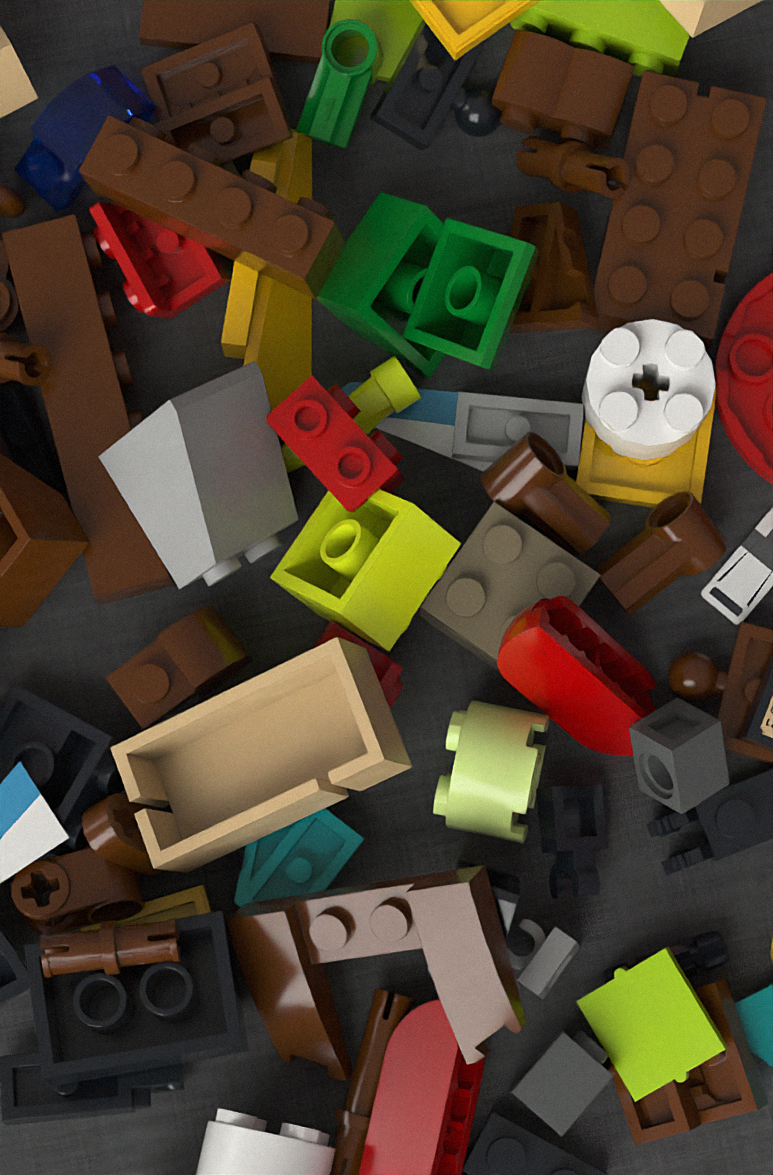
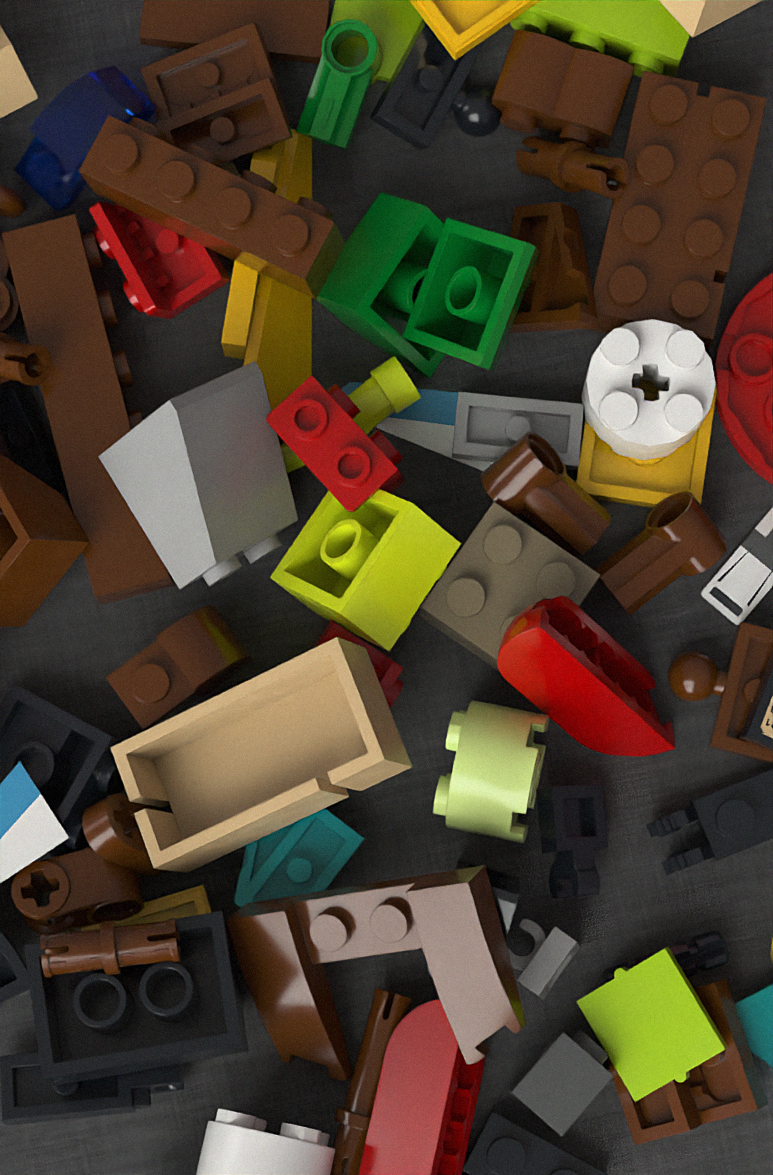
dark grey brick [629,698,730,814] -> none

